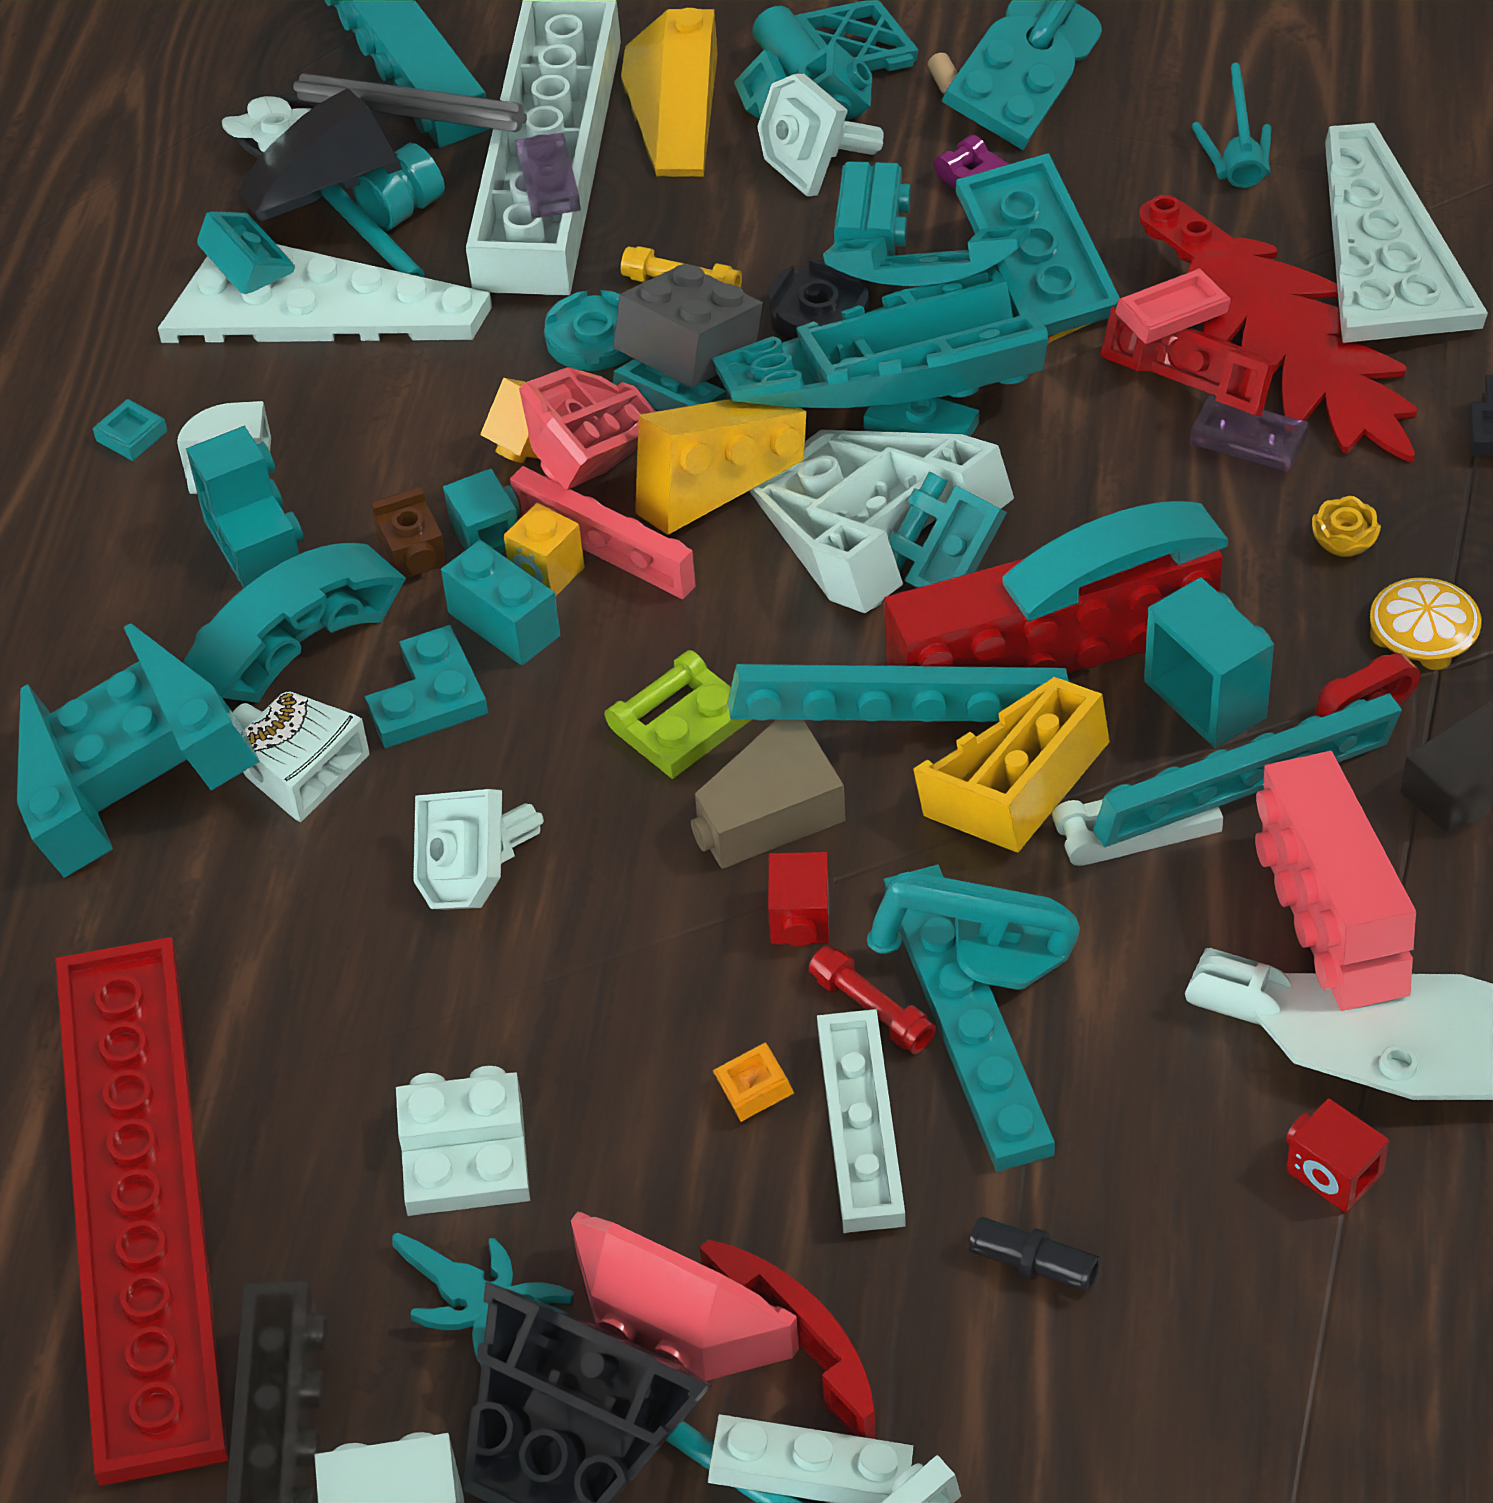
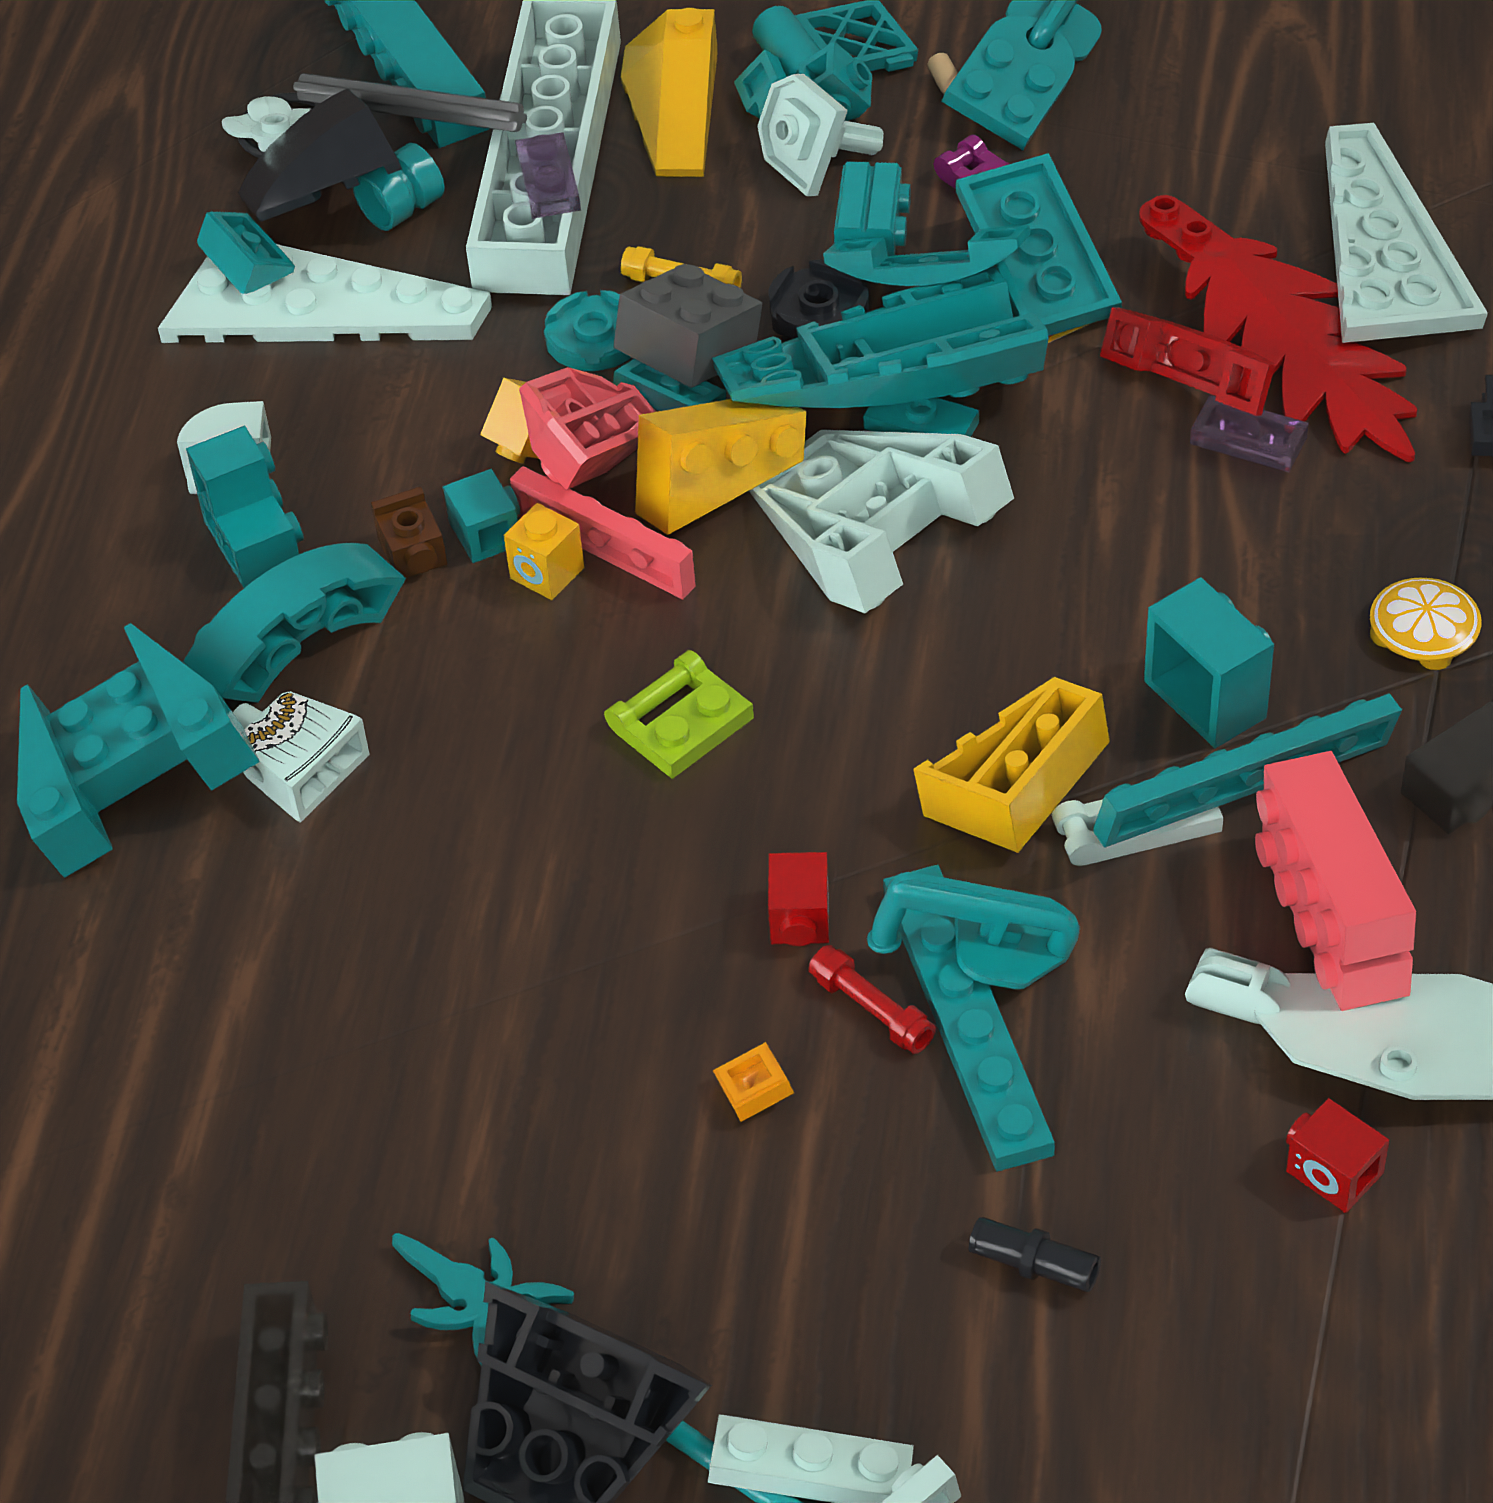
red plate [56,937,229,1486] -> none
teal tile [93,399,168,461] -> none
teal piece [321,183,424,277] -> none
teal plate [365,625,488,748] -> none
light aqua plate [396,1066,530,1216] -> none
light aqua piece [414,789,544,910] -> none
teal brick [441,540,561,666] -> none
coral wedge [571,1211,799,1381] -> none
dark tan slope [691,720,846,869] -> none
red slope [699,1239,876,1439] -> none
teal plate [727,664,1069,722] -> none
light aqua plate [817,1009,906,1233] -> none
red brick [884,550,1223,673] -> none
teal plate [888,471,1007,588] -> none
teal slope [1002,501,1228,622] -> none
coral tile [1115,268,1231,344] -> none
teal plant [1192,62,1272,188] -> none
yellow plate [1312,496,1381,557] -> none
red plate [1316,653,1421,718] -> none

